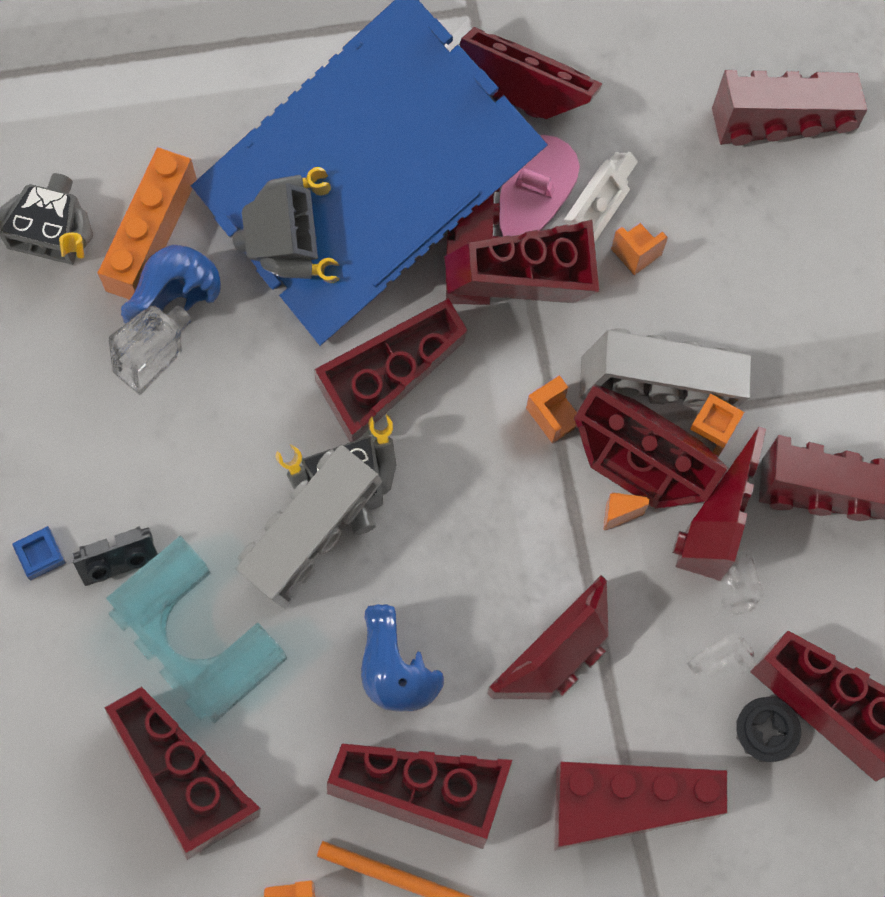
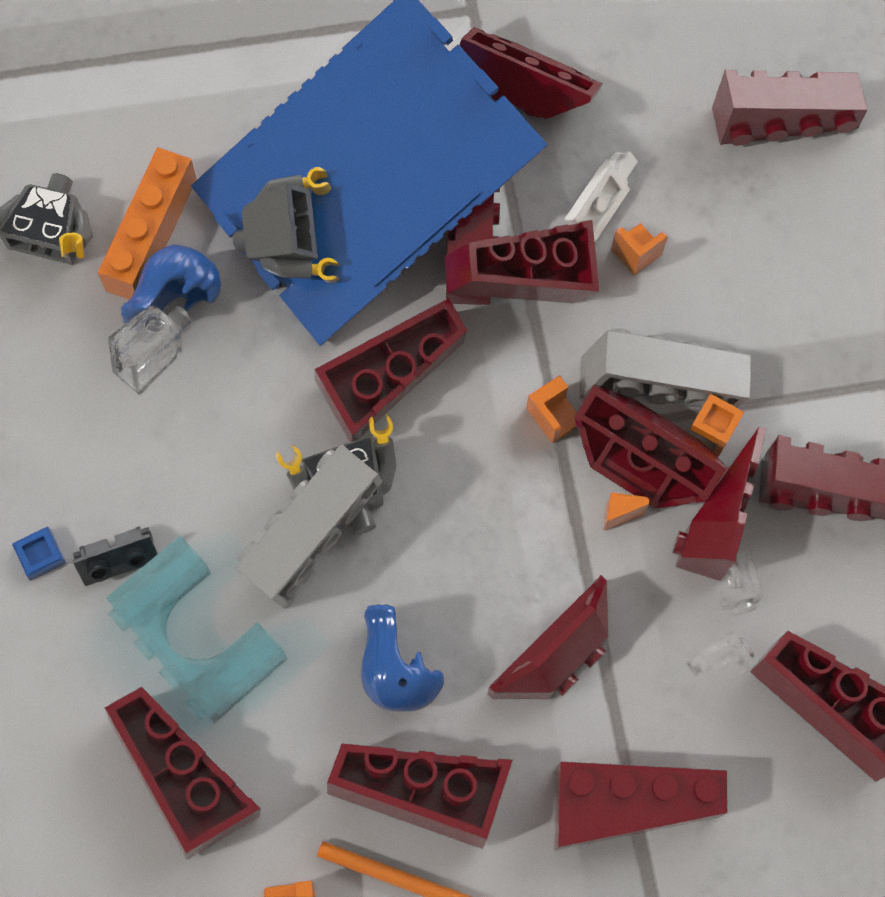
bright pink shield [499,135,580,237] -> none
black gear [736,697,801,762] -> none

